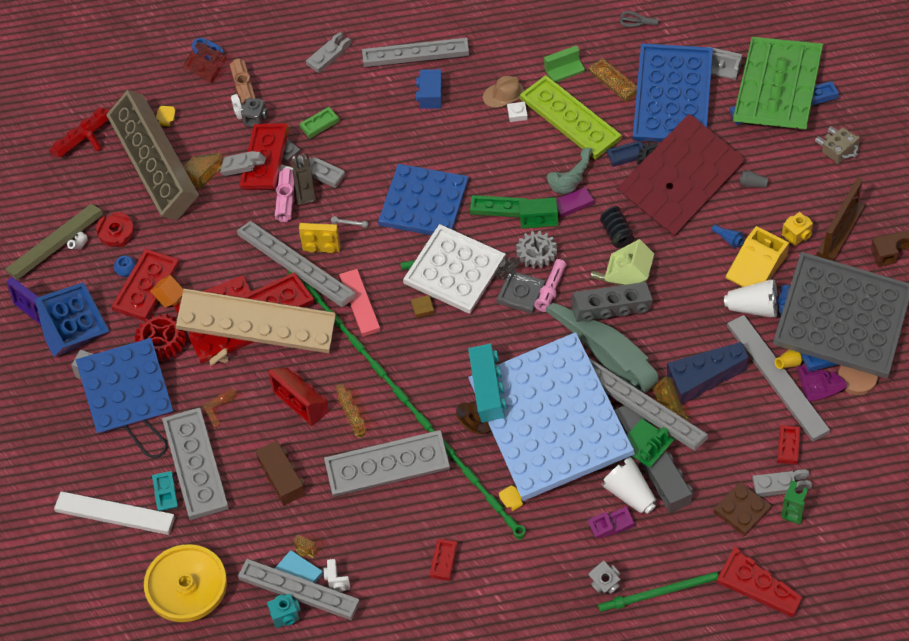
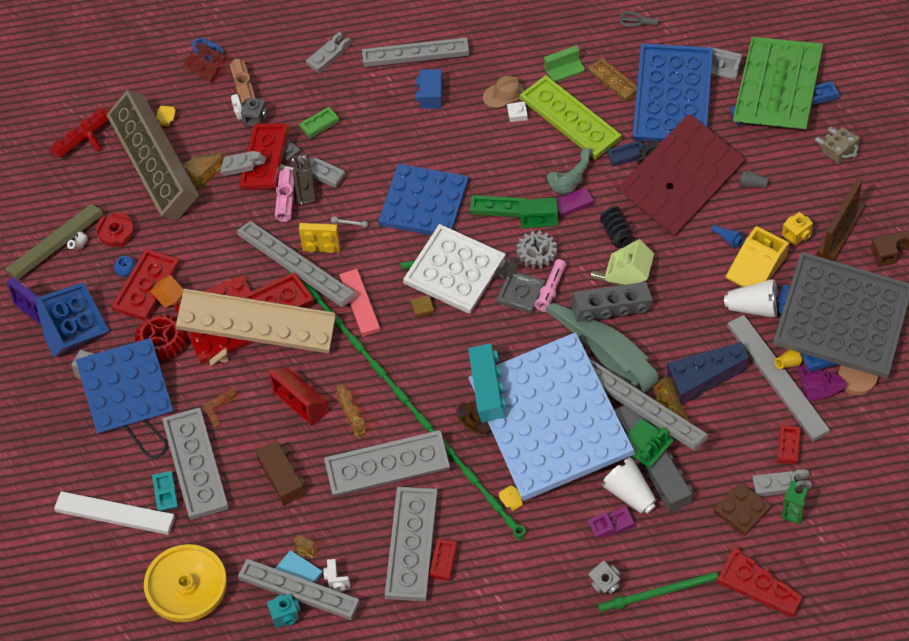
none -> light grey plate [385,487,438,601]

